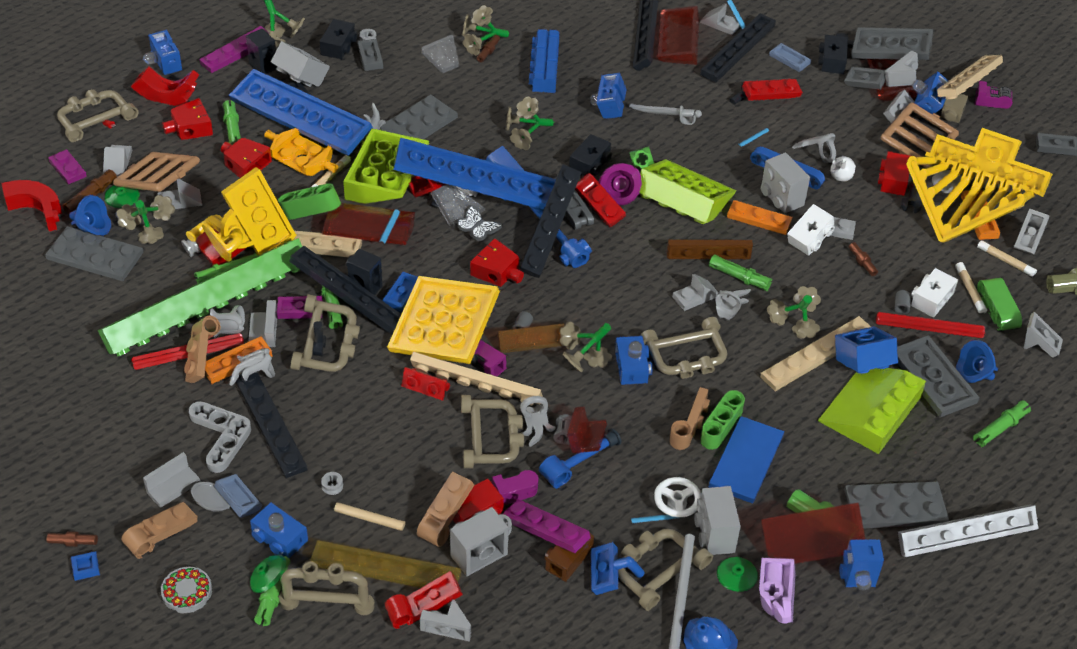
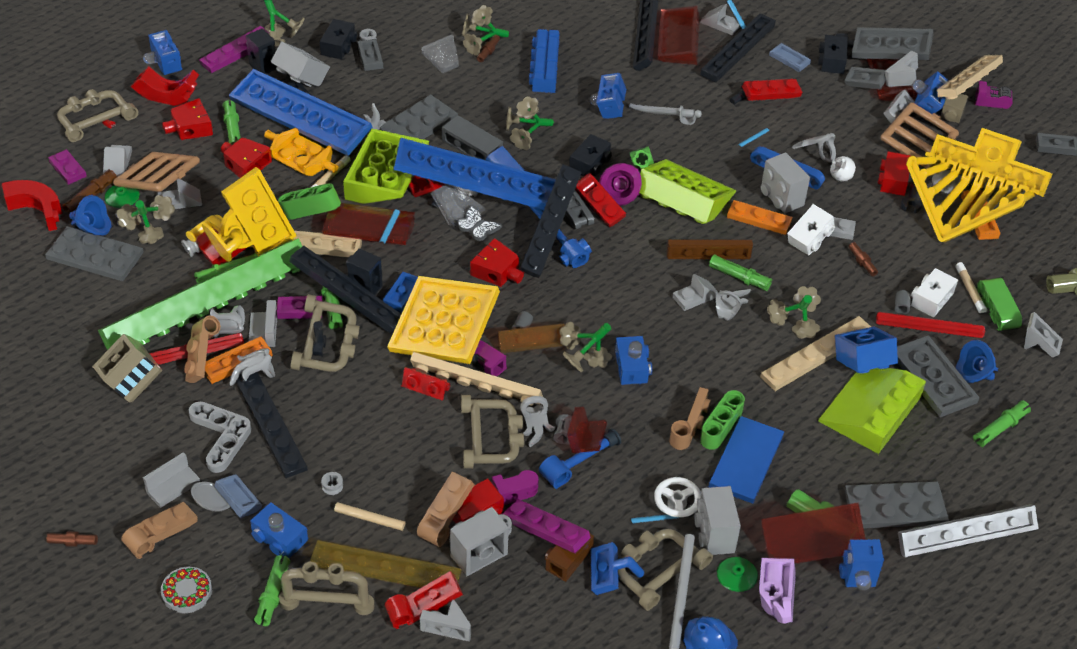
blue tile [71,551,100,581] -> none
green piece [250,555,286,593] -> none
dark tan bar [640,317,727,379] -> none
tan bar [977,240,1037,277] -> none
light grey slope [1014,209,1050,255] -> none
none -> dark tan slope [92,334,163,403]
none -> dark grey brick [442,115,503,160]

